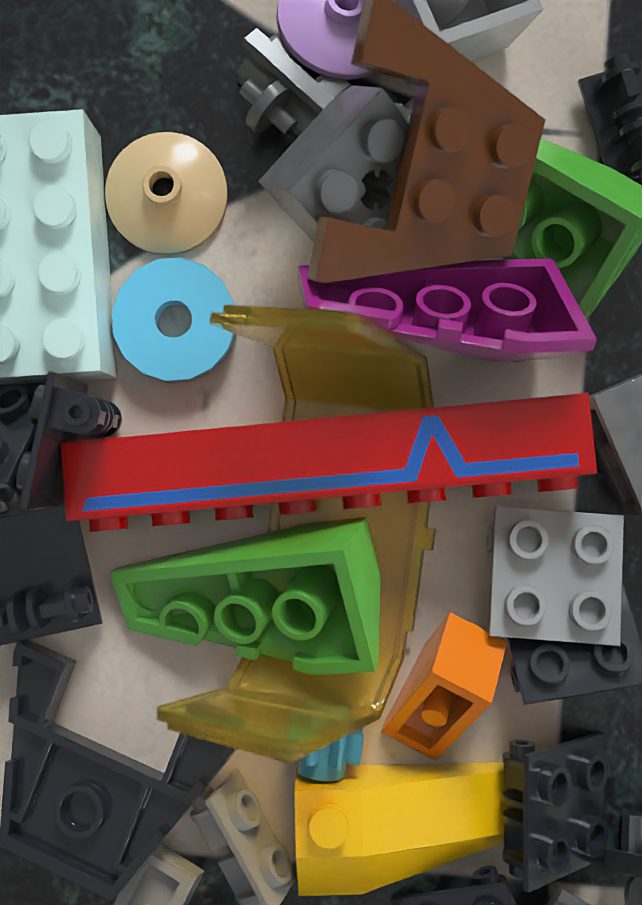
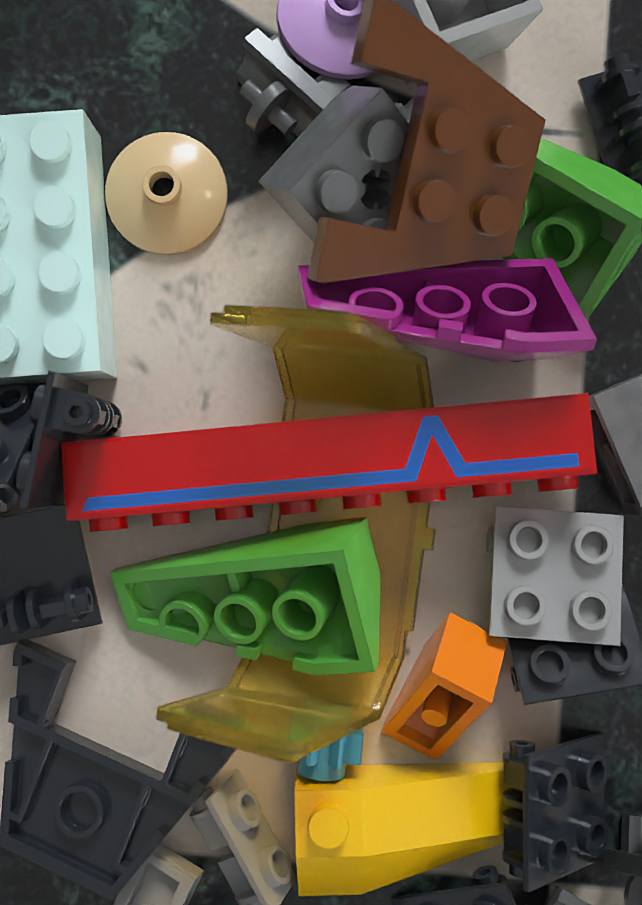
medium azure tile [112,257,237,383] -> none

